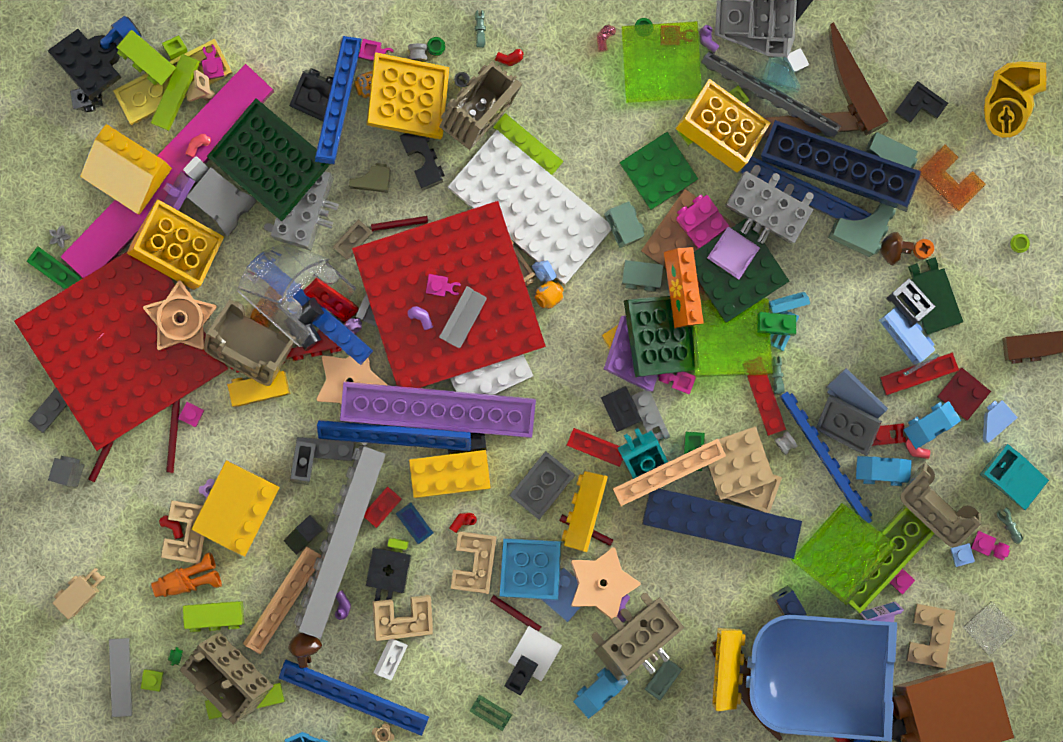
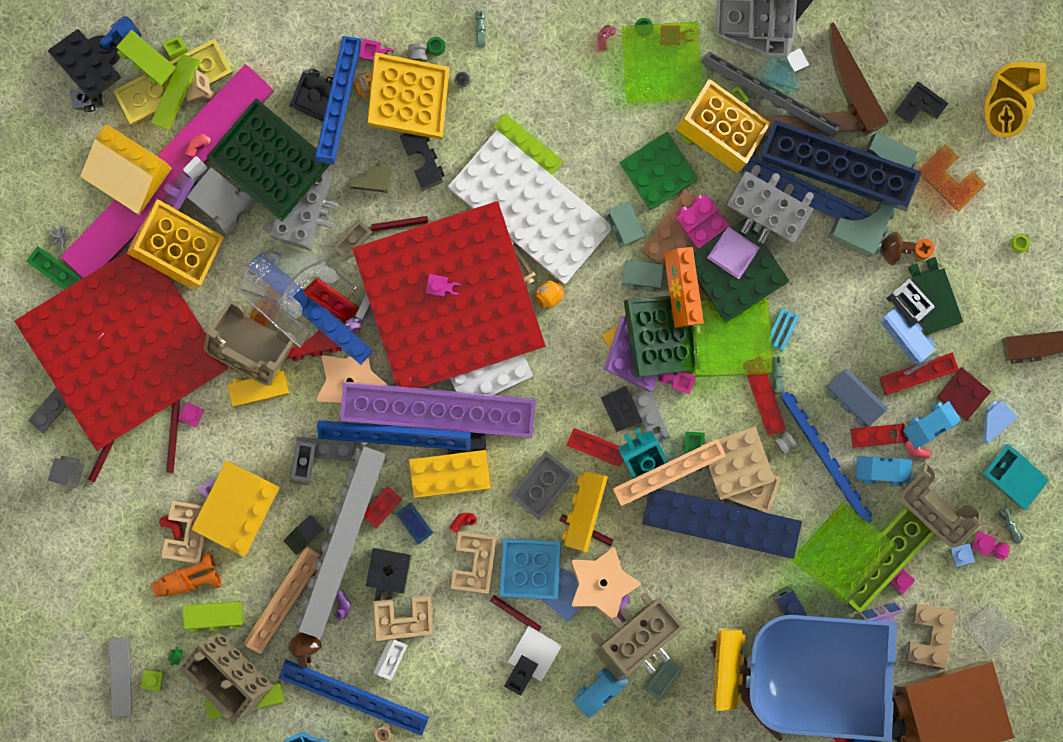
tan brick [53,568,106,619] -> none
light nougat plate [143,281,217,350] -> none
dark pink plate [202,45,225,80] -> none
black brick [285,297,324,351] -> none
lime plate [388,537,409,552] -> none
medium lavender arm [408,307,433,330] -> none
dark tan piece [439,61,522,150] -> none
light grey panel [439,286,487,348] -> none
clear green tile [470,694,512,731] -> none
red arm [495,49,524,66] -> none
light blue plate [532,260,557,282] -> none
medium lavender arm [699,25,719,53] -> none
green plate [757,312,796,336] -> none
medium azure tile [768,292,810,313] -> none
dark grey plate [816,395,882,456] -> none

